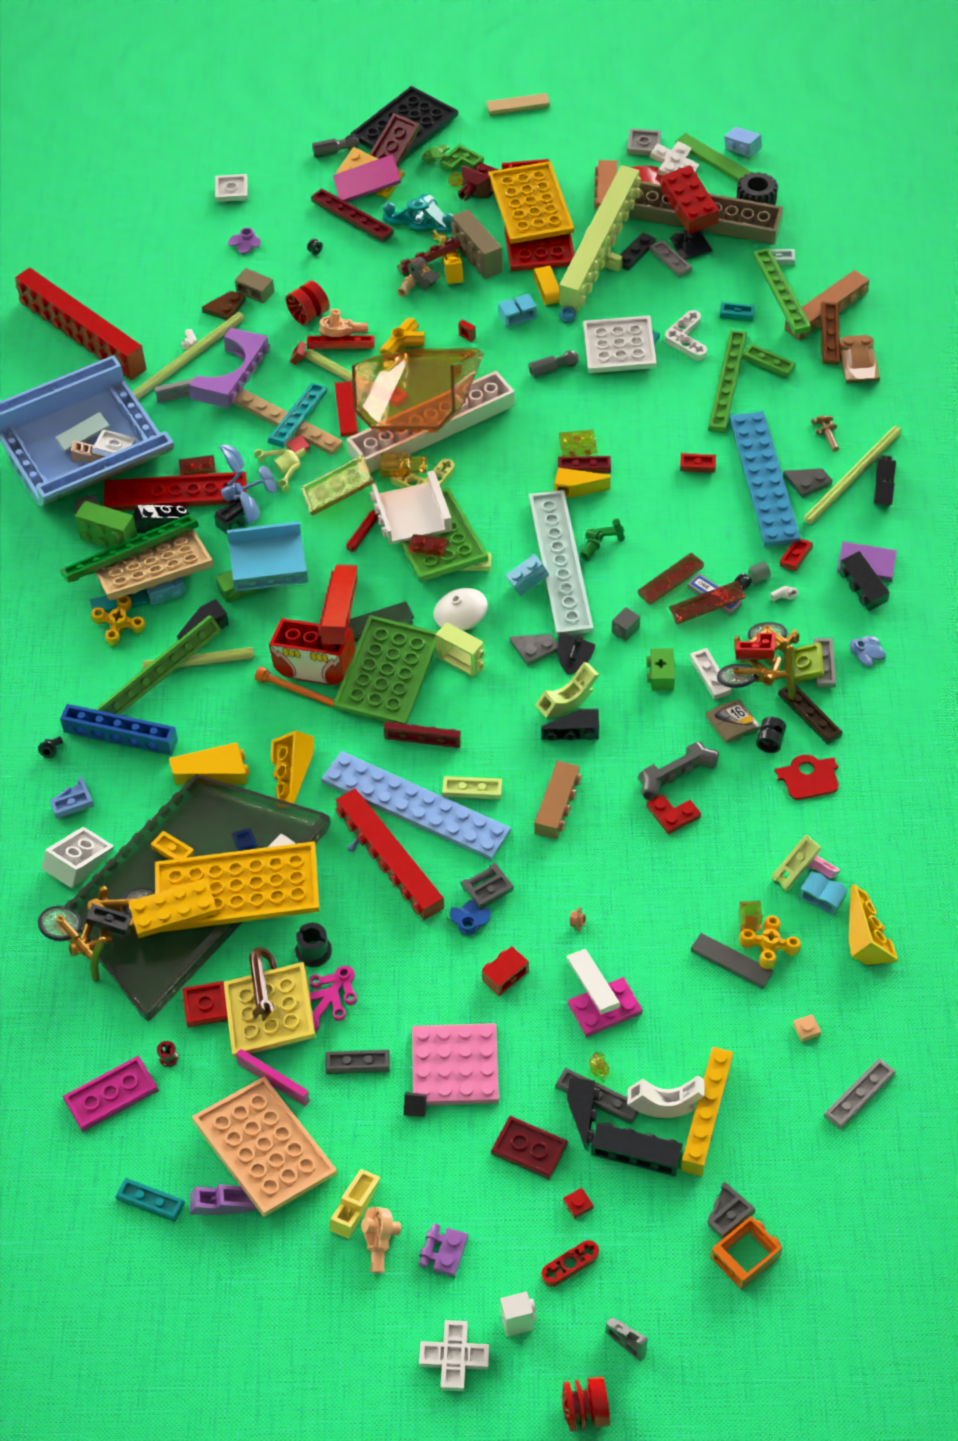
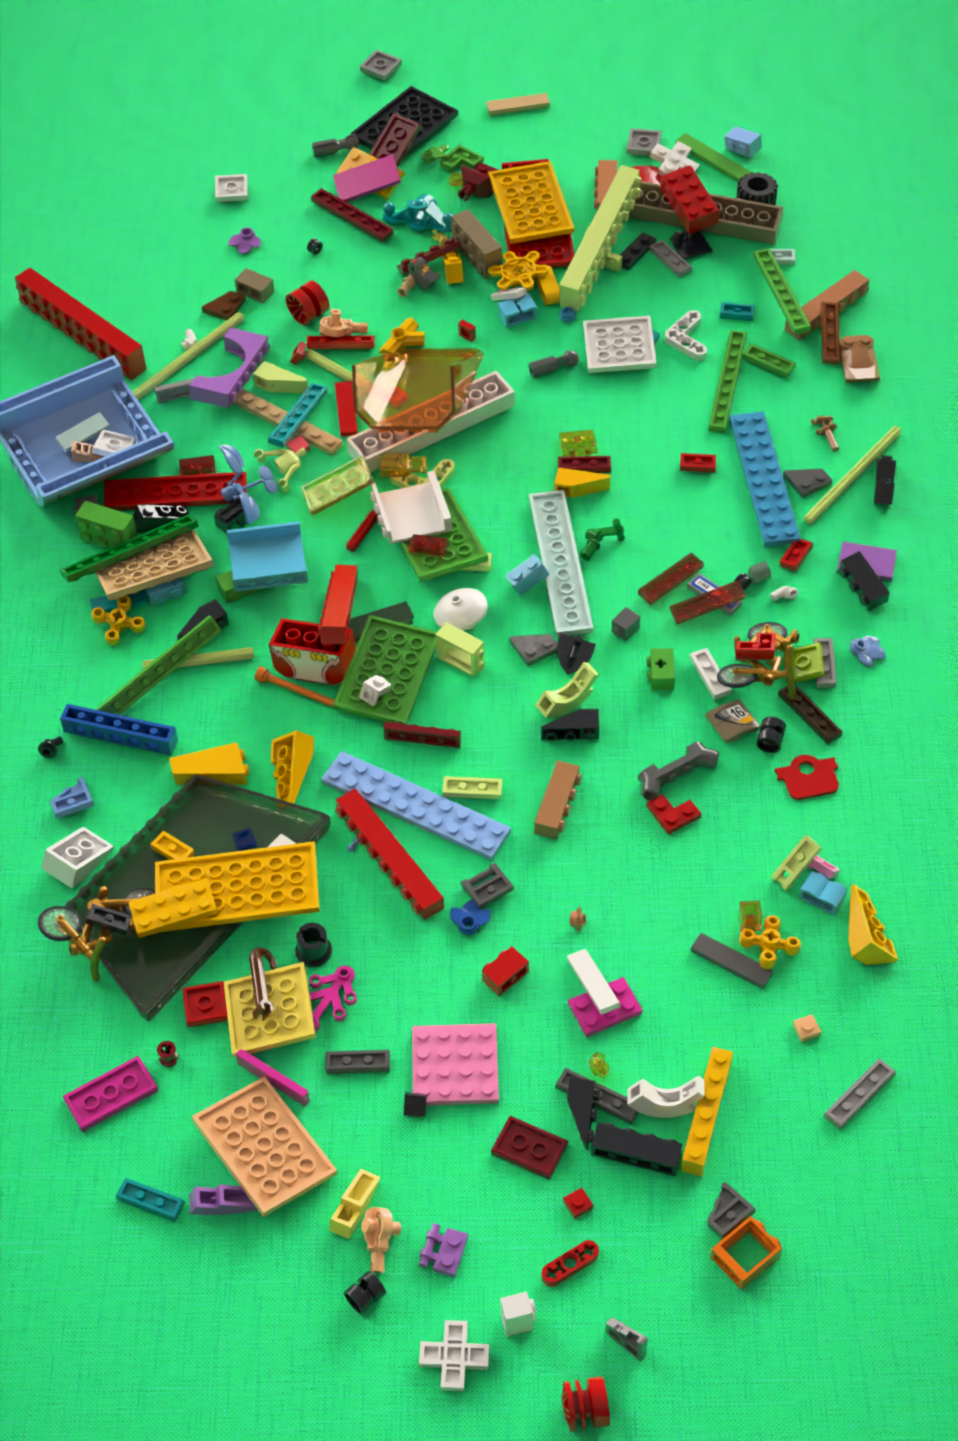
none -> yellowish green slope [253,361,308,393]
none -> black wheel [343,1271,386,1315]
none -> white bracket [359,675,392,706]
none -> light grey plate [360,50,402,81]
none -> yellow plate [488,251,549,291]
none -> white tile [491,287,527,301]

